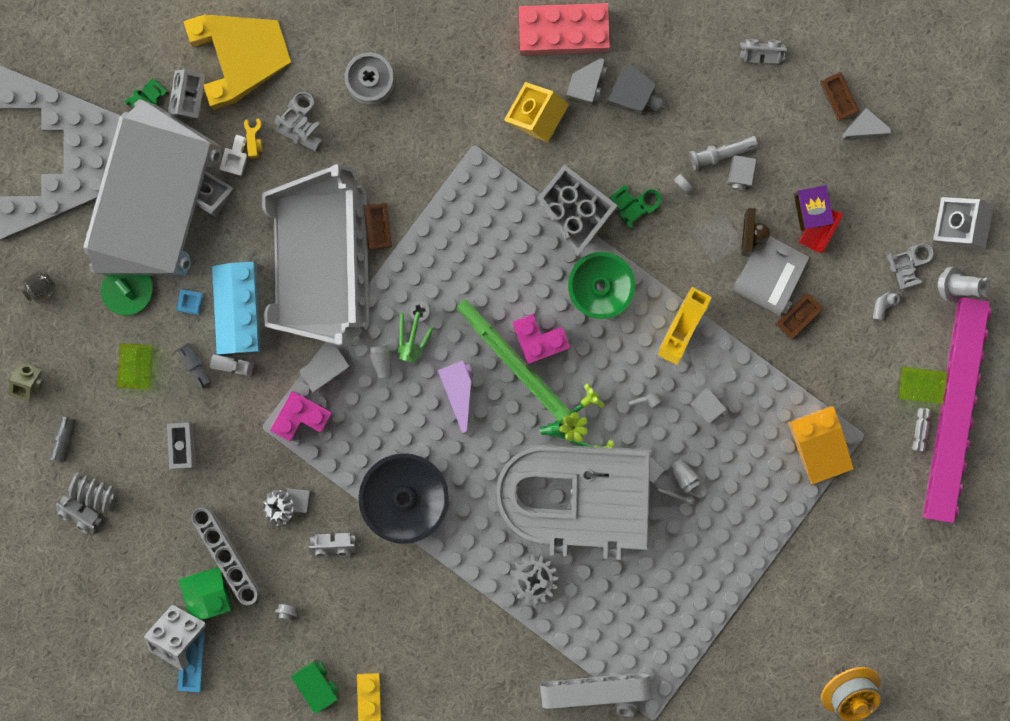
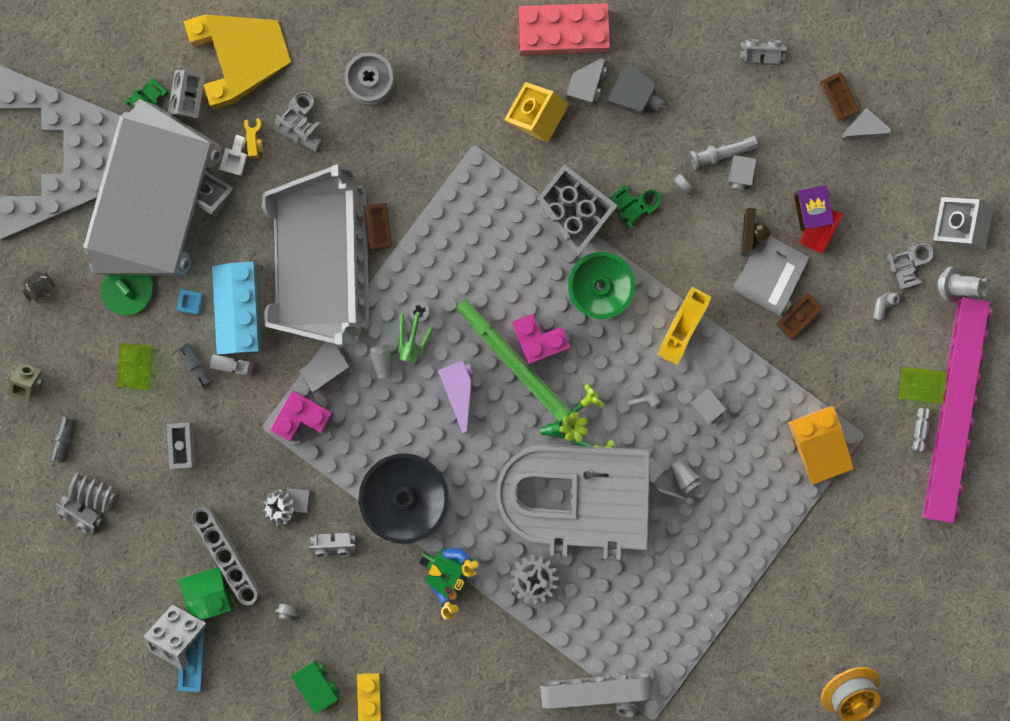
none -> torso [419,548,479,619]

